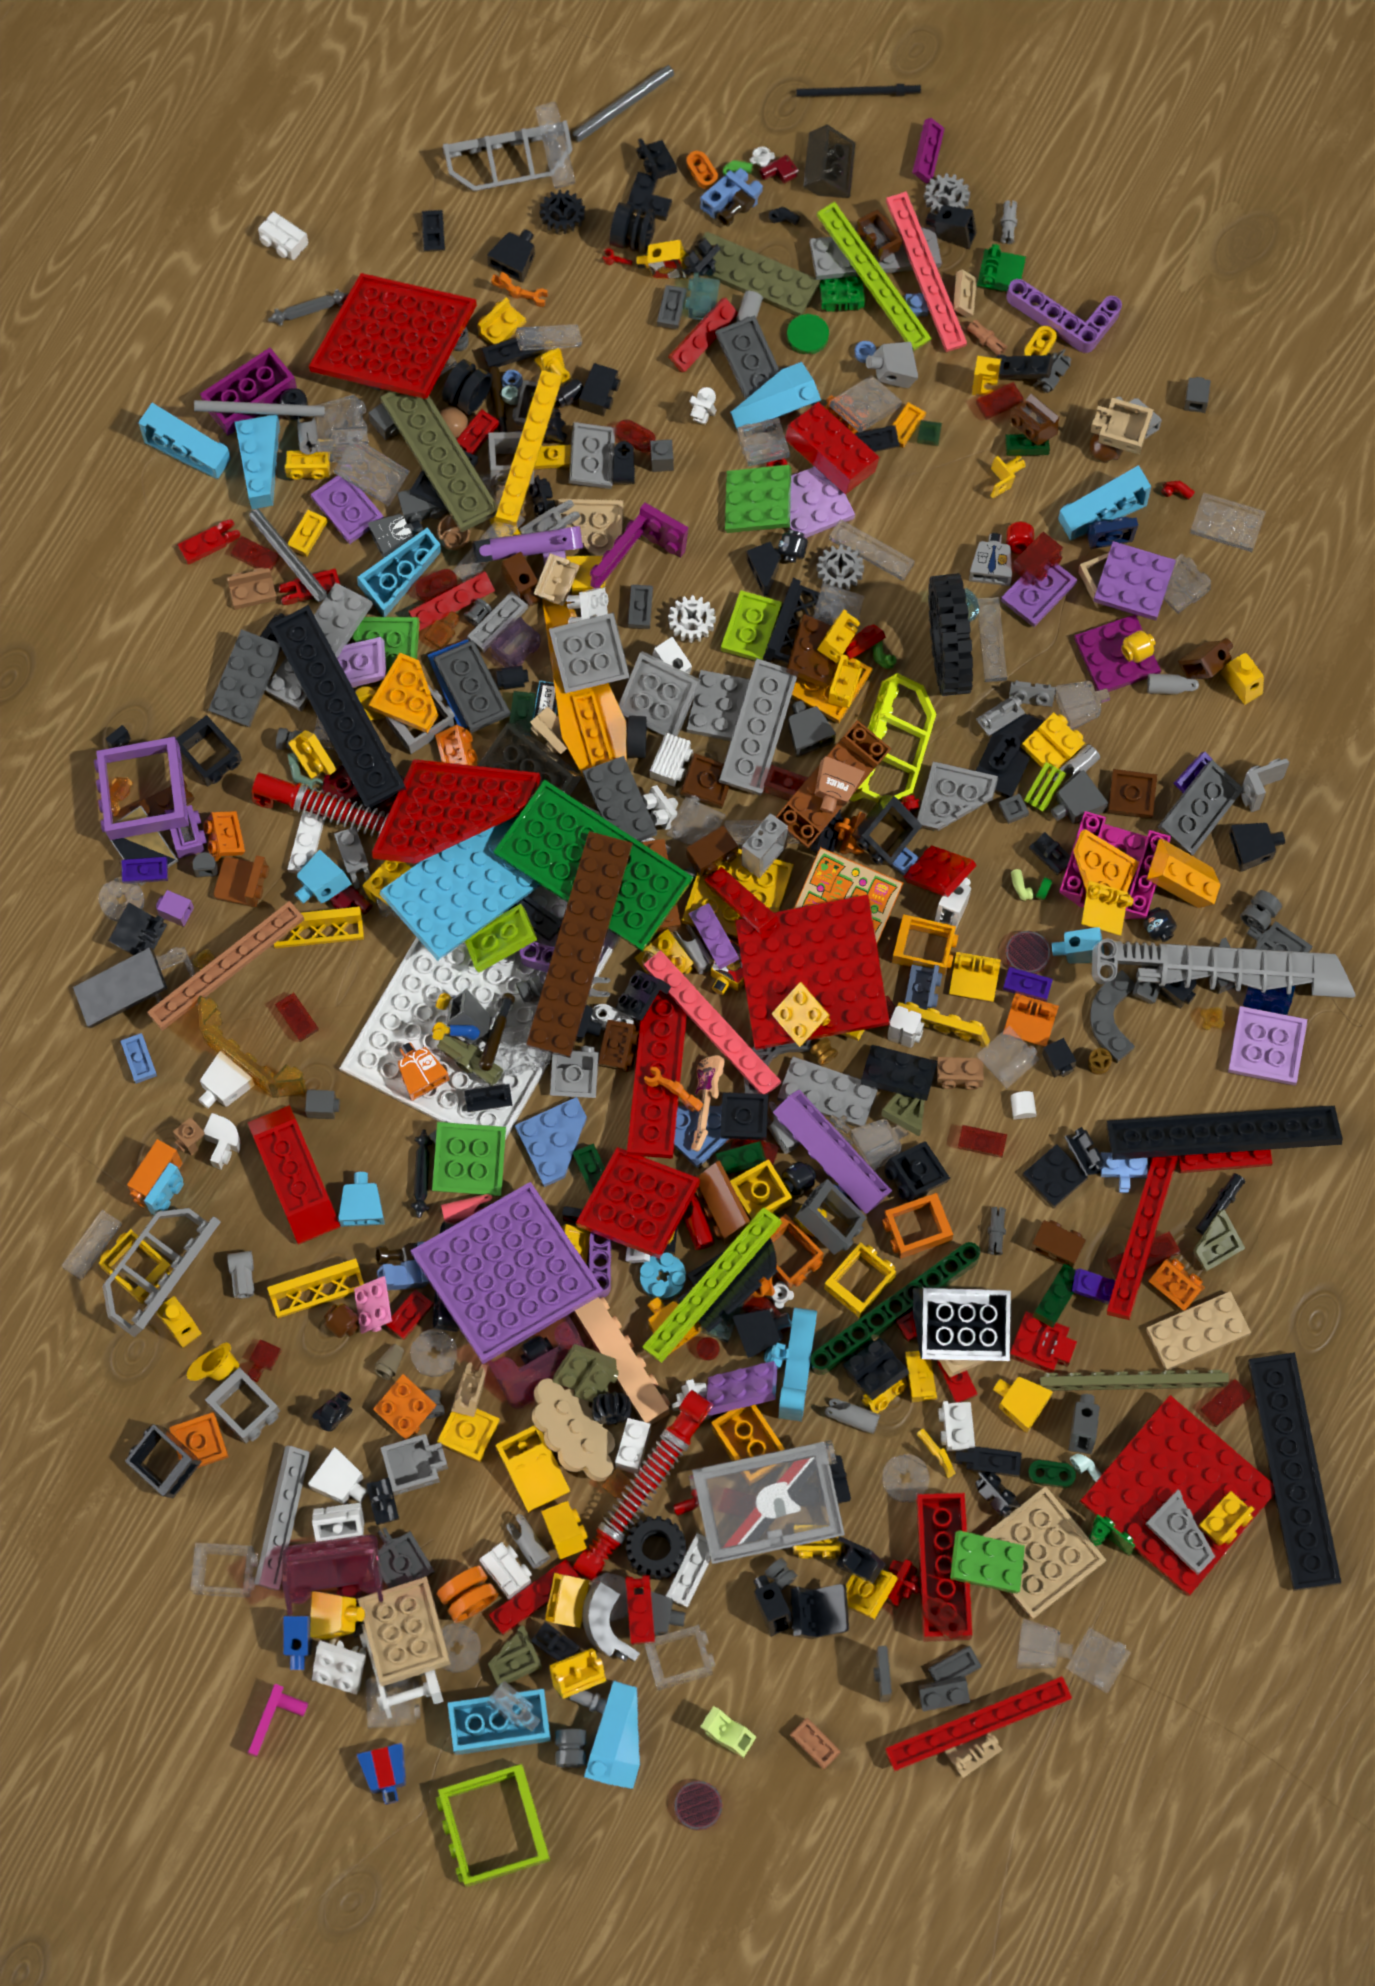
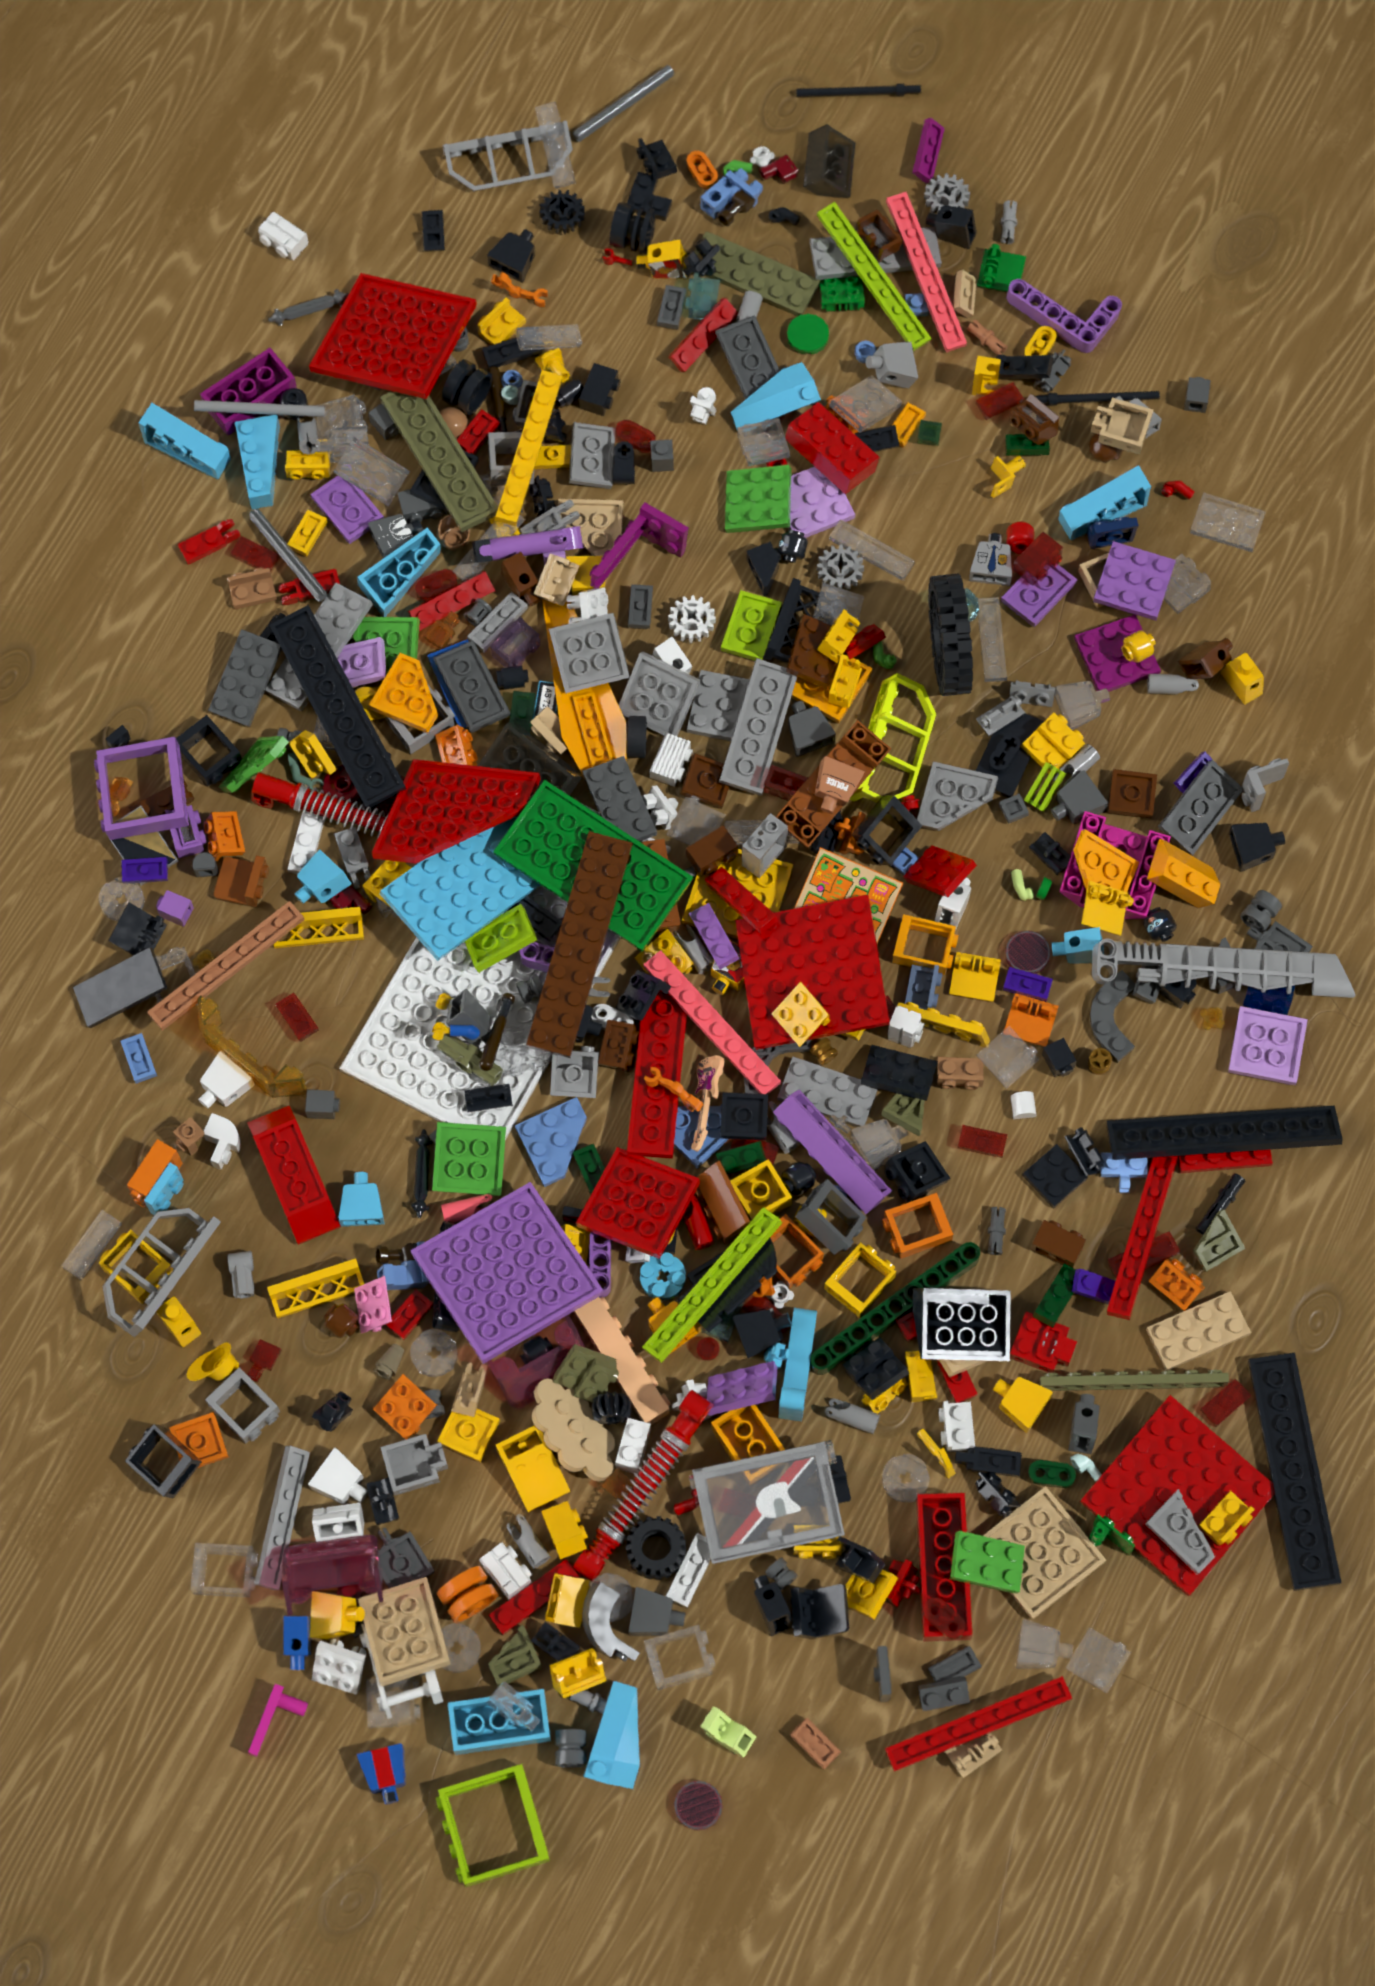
orange torso [397,1042,449,1101] -> none
red plate [626,1575,655,1645] -> none
none -> bright green plate [219,736,289,793]
none -> black bar [1035,391,1160,406]

